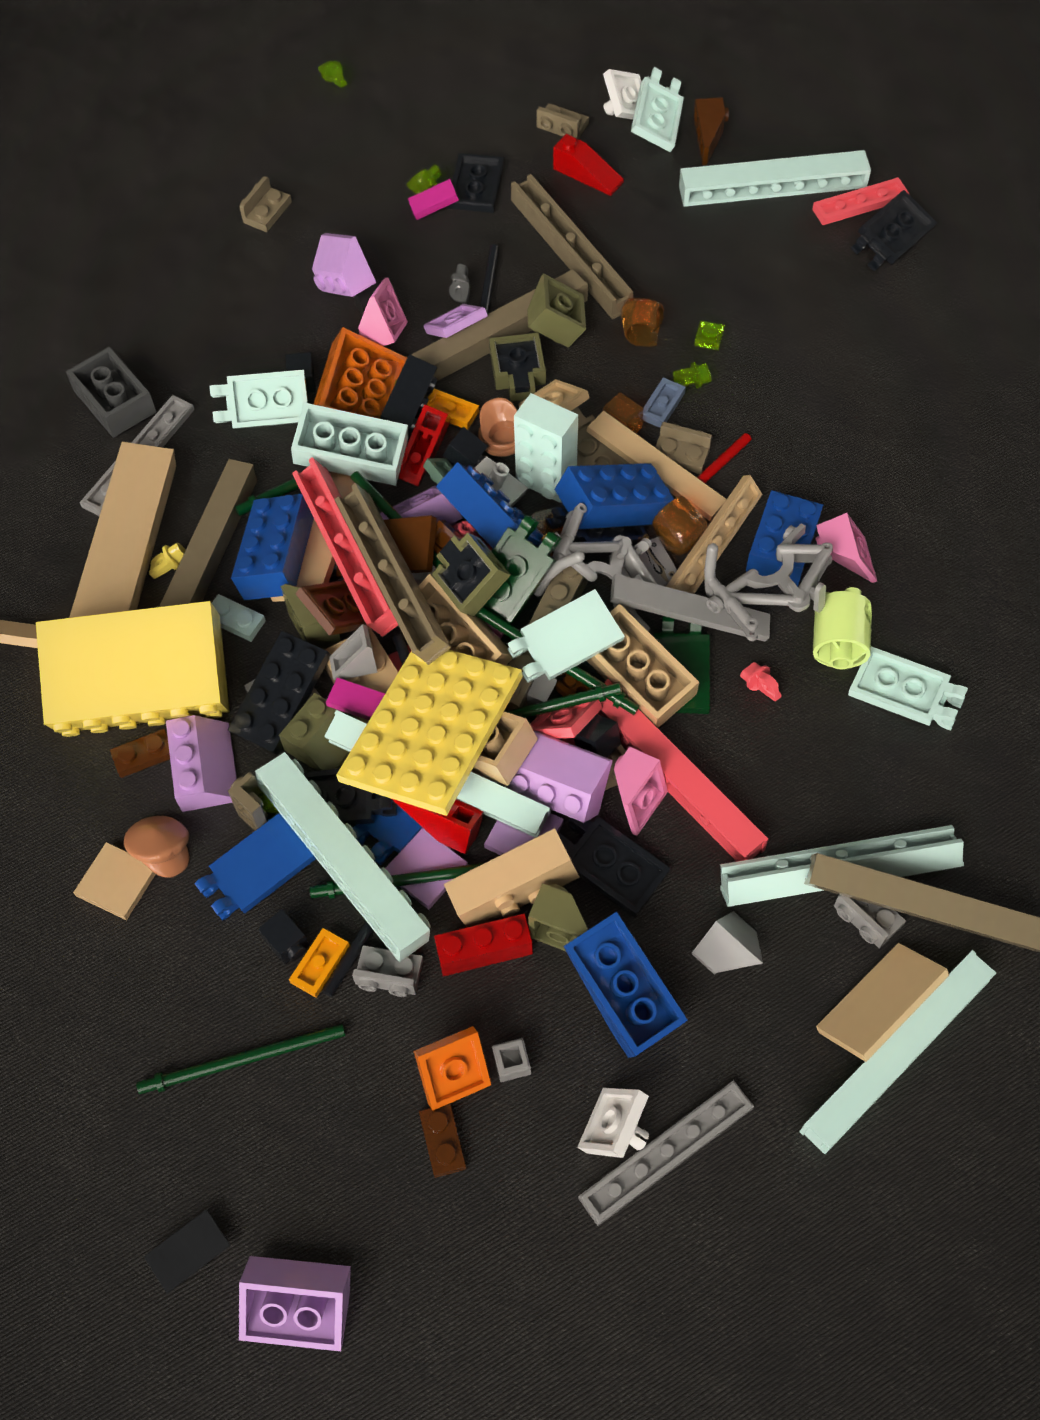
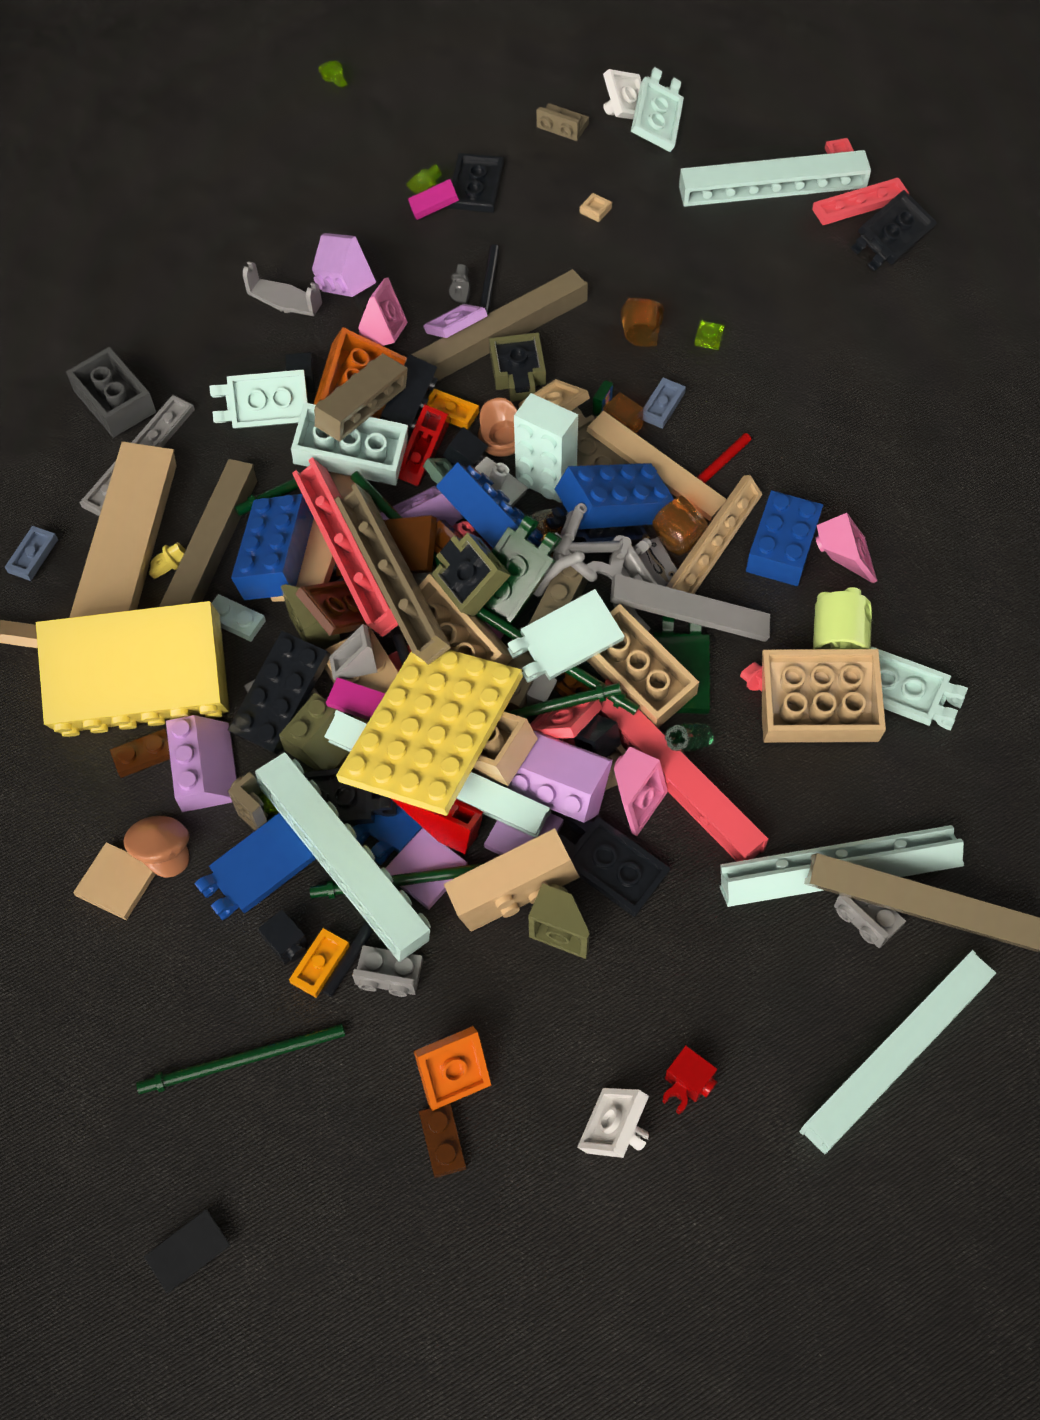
lavender slope [239,1256,351,1351] -> none
dark tan bracket [240,176,292,232] -> none
red brick [434,914,533,977] -> none
light grey slope [492,1038,531,1082] -> none
dark tan tile [511,174,633,320] -> none
olive slope [527,274,586,348] -> none
red slope [553,134,624,196] -> none
blue slope [563,912,688,1058] -> none
light grey tile [578,1080,754,1226] -> none
dark tan bracket [655,422,712,474] -> none
clear neon green piece [673,362,712,388] -> none
light grey slope [692,911,763,975] -> none
reddish brown slope [694,97,729,165] -> none
light grey piece [704,523,833,641] -> none
tan tile [816,943,949,1062] -> none
none -> sand blue plate [5,526,58,581]
none -> light grey piece [243,261,322,316]
none -> dark tan brick [314,353,408,442]
none -> tan tile [580,193,612,222]
none -> dark green tile [593,380,613,416]
none -> red brick [662,1045,717,1114]
none -> clear green axle [665,722,713,752]
none -> tan slope [762,649,886,743]
none -> coral tile [825,138,854,154]

